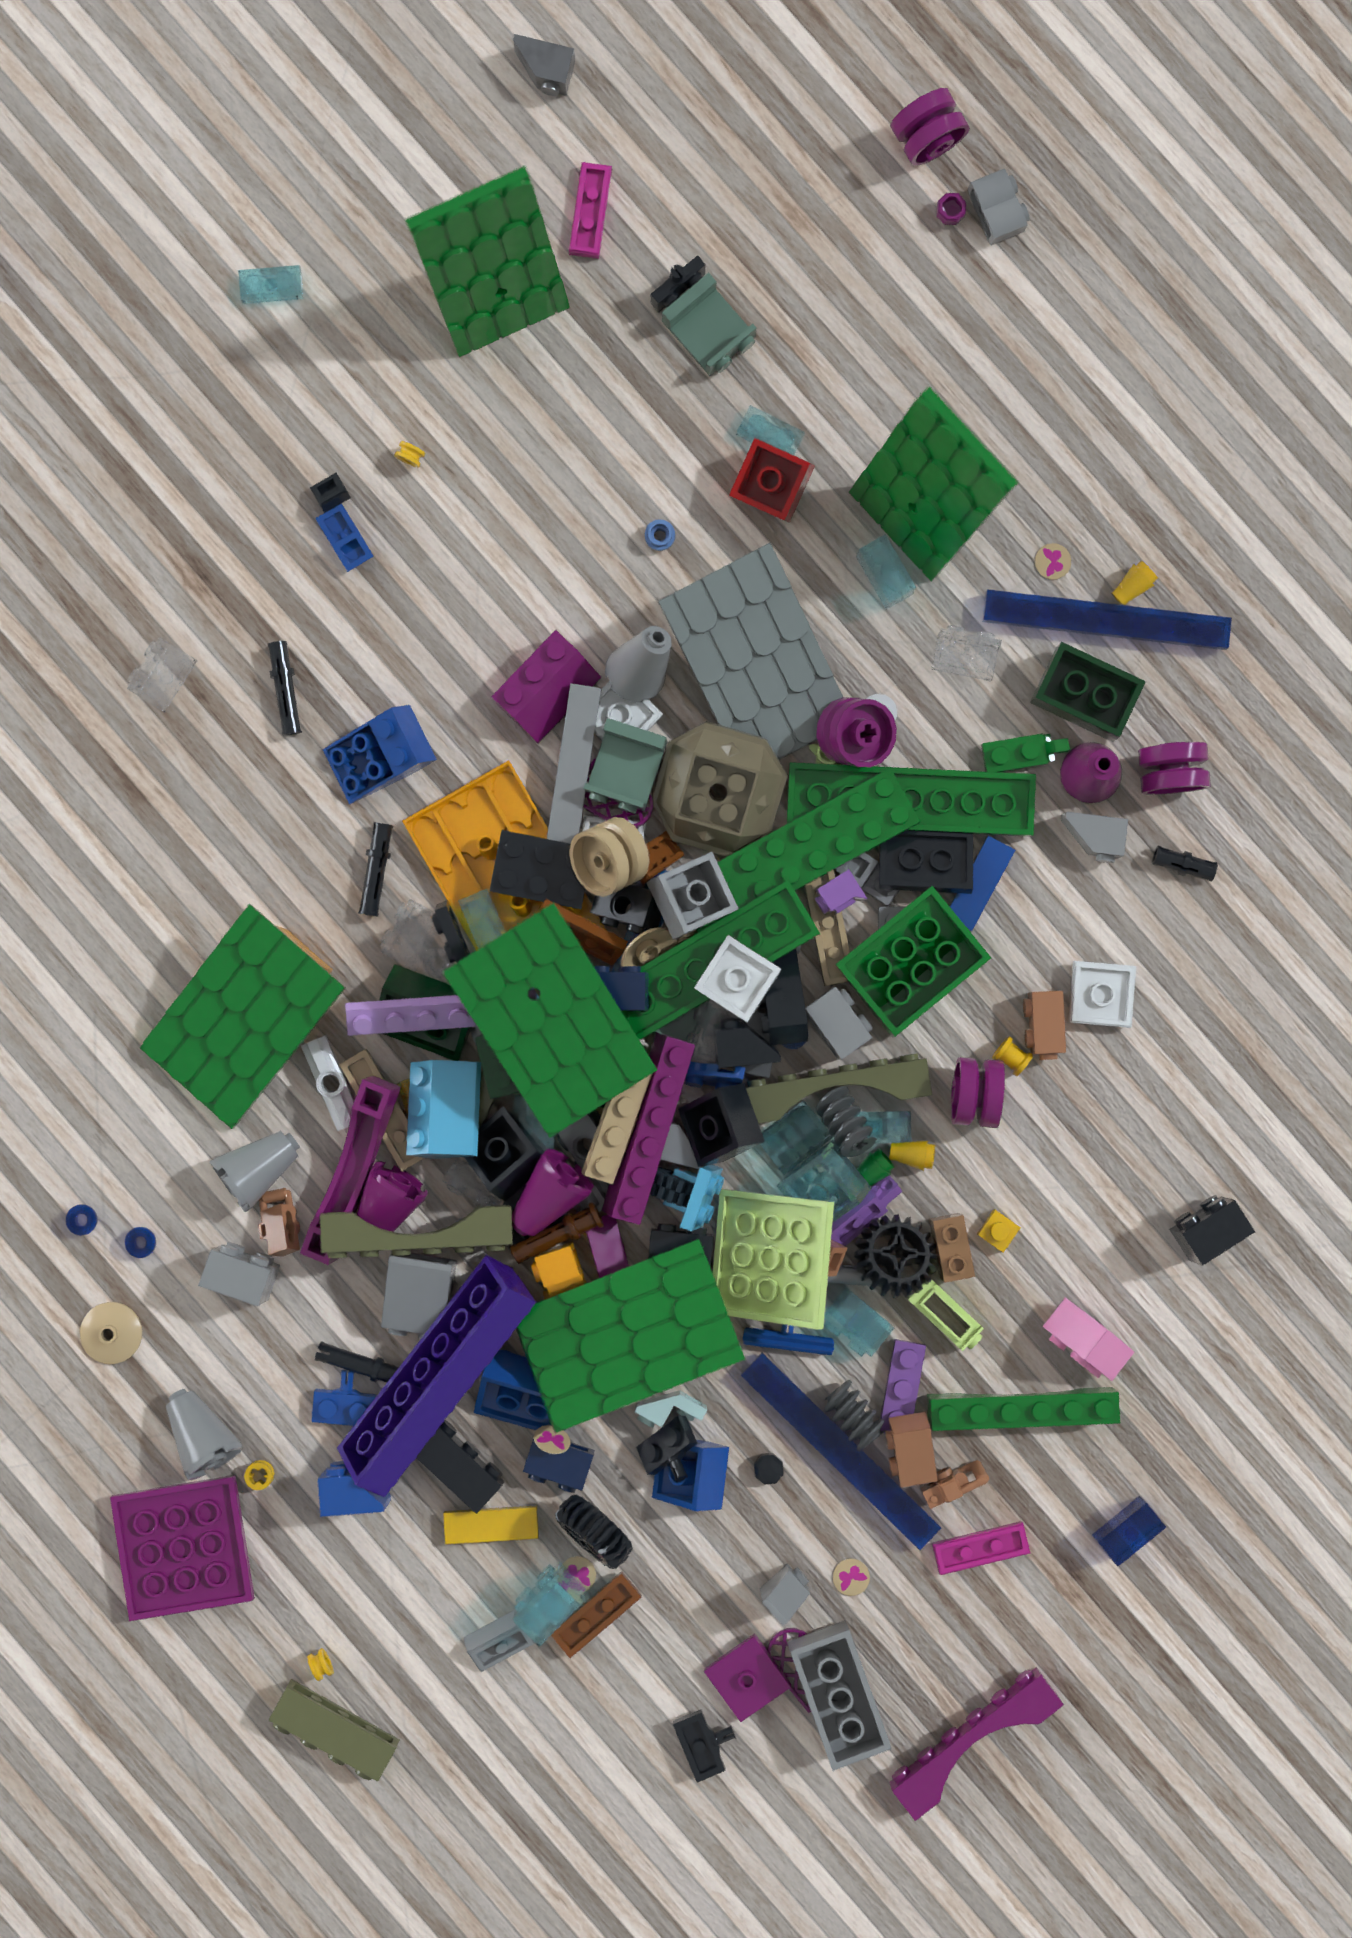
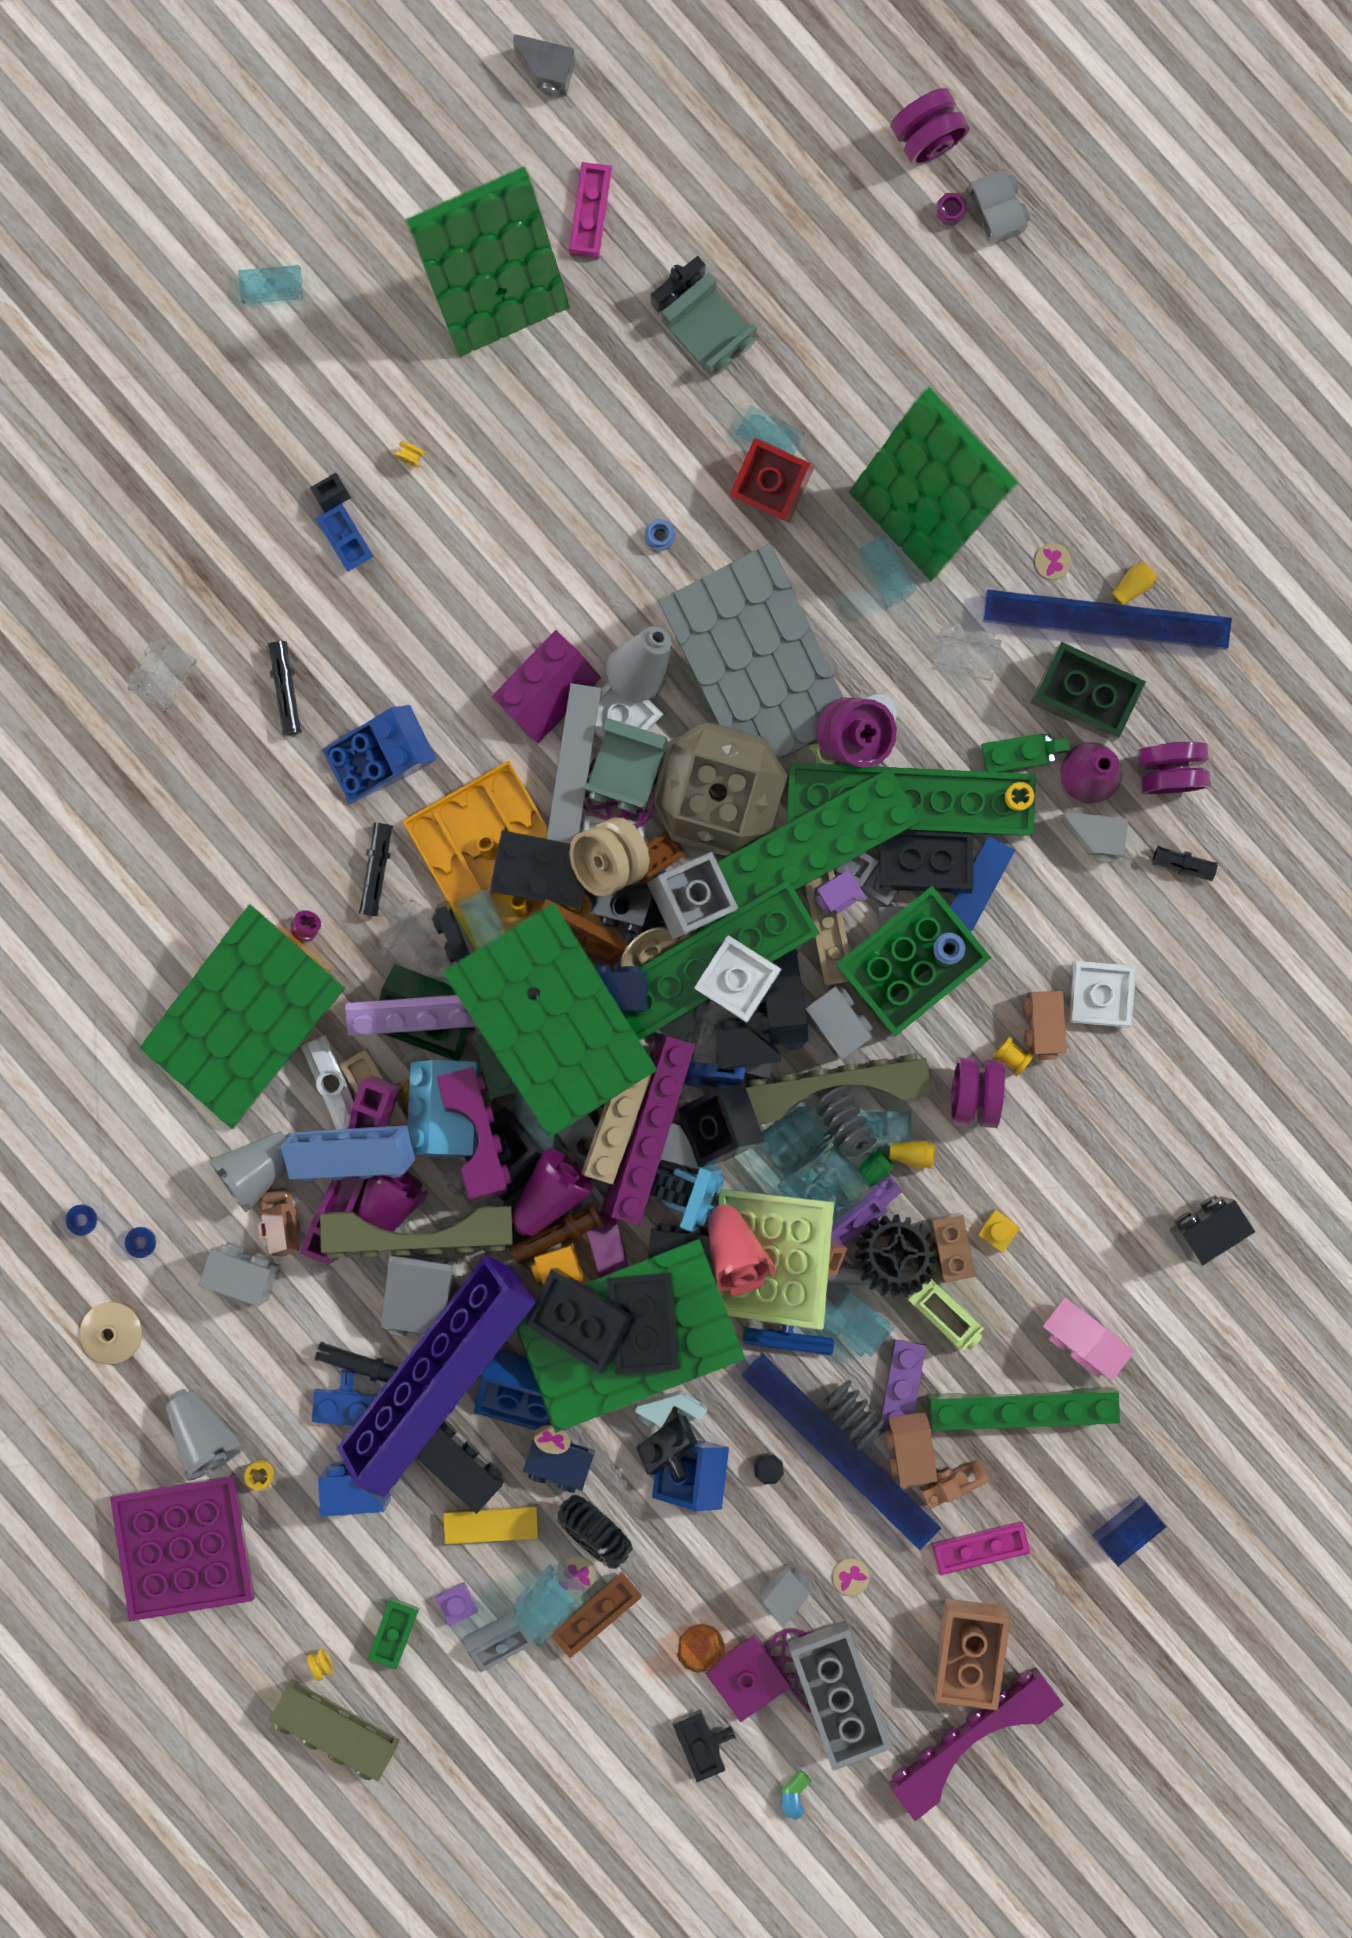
none -> medium blue brick [281,1126,415,1182]
none -> magenta bush [290,910,321,942]
none -> green plate [367,1597,420,1670]
none -> magenta arch [436,1067,511,1202]
none -> medium lavender plate [436,1582,478,1626]
none -> black plate [525,1268,632,1373]
none -> black plate [607,1272,681,1375]
none -> clear orange hair [677,1623,725,1673]
none -> coral cone [708,1205,776,1296]
none -> arm [781,1770,812,1820]
none -> medium blue plate [933,933,965,964]
none -> nougat slope [935,1598,1011,1711]
none -> yellow bush [1005,782,1034,811]

